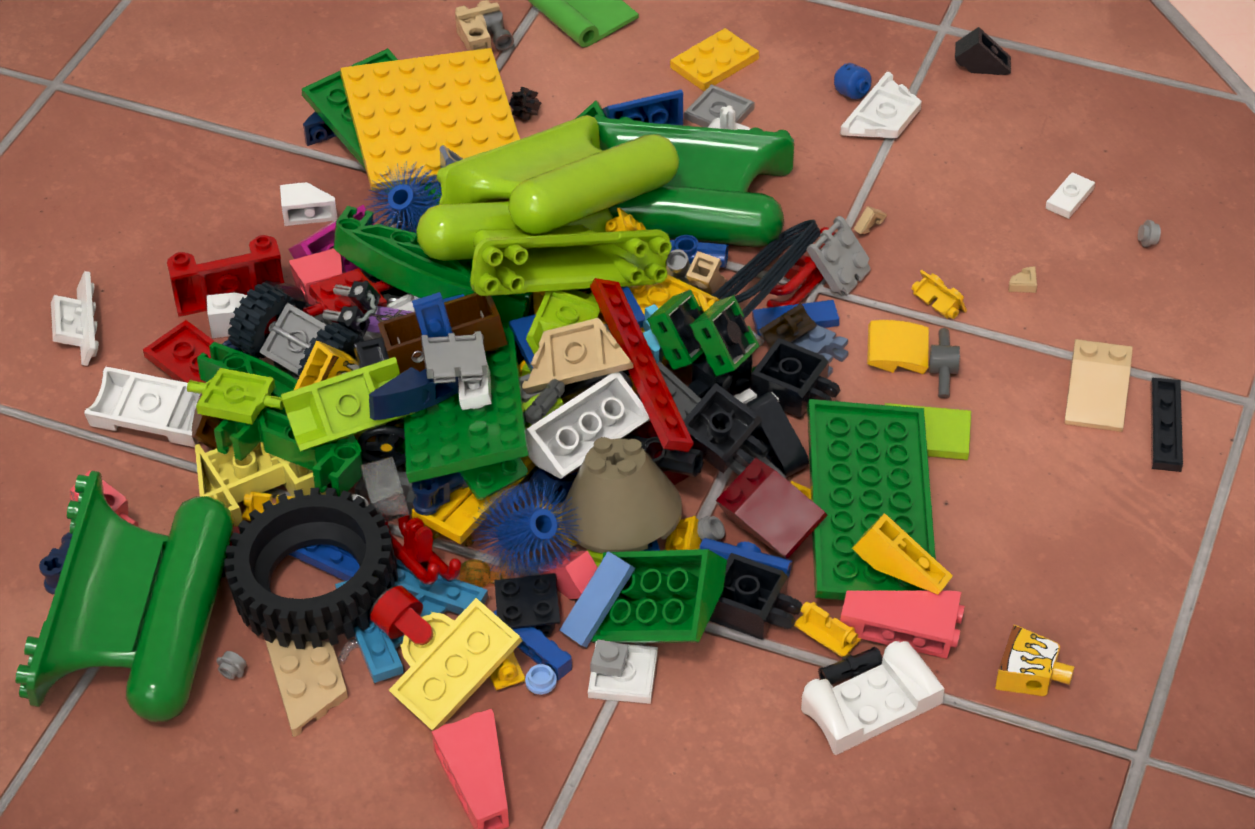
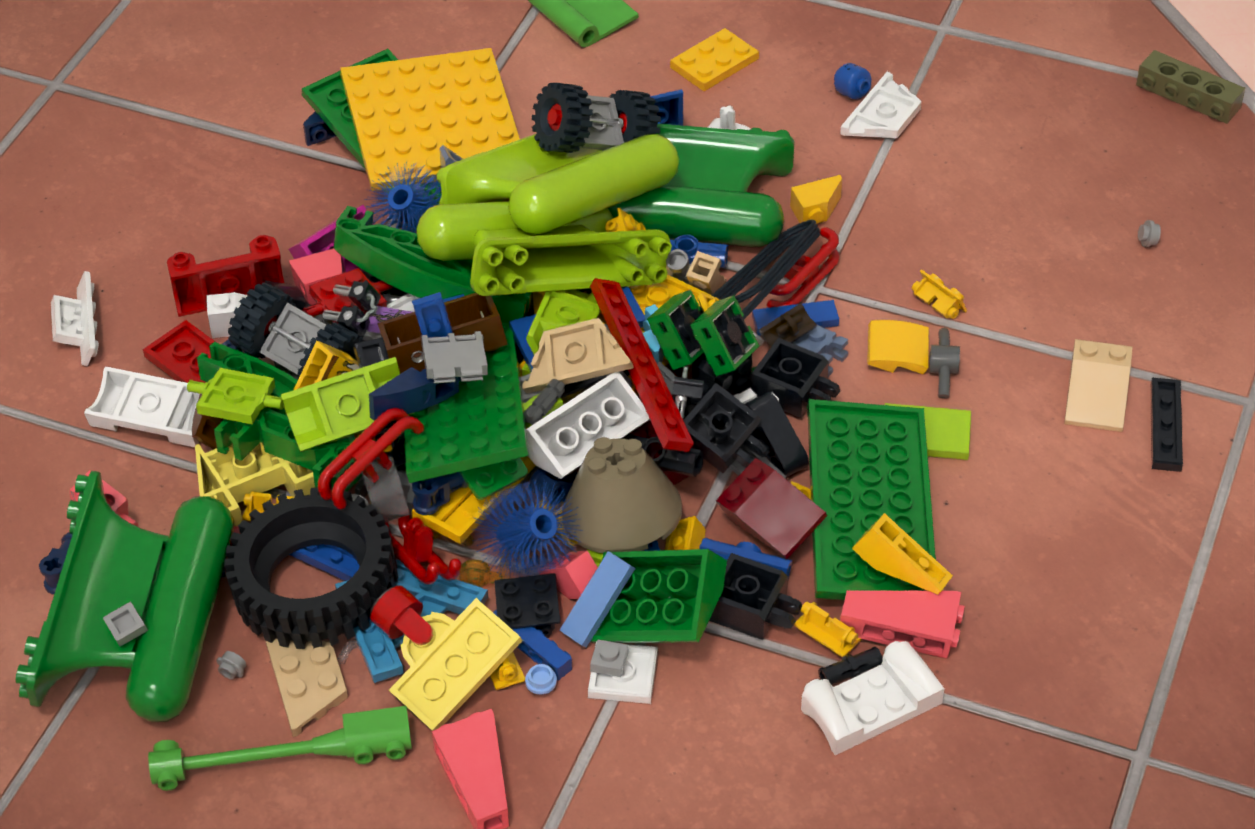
white slope [280,182,337,226] -> none
tan hips [455,0,514,51] -> none
white plate [459,363,491,410] -> none
black gear [509,87,542,120] -> none
light grey tile [684,84,755,127] -> none
light grey plate [697,516,725,542] -> none
light grey plate [806,216,871,296] -> none
tan tile [854,206,887,234] -> none
black slope [955,27,1011,75] -> none
yellow torso [995,625,1075,696] -> none
tan tile [1008,267,1037,293] -> none
white plate [1045,172,1095,219] -> none
none -> light grey plate [103,601,148,647]
none -> bright green bar [148,706,412,791]
none -> red piece [318,408,424,510]
none -> black plate [532,82,661,153]
none -> black piece [672,367,704,419]
none -> yellow slope [790,175,842,224]
none -> olive brick [1136,50,1246,124]

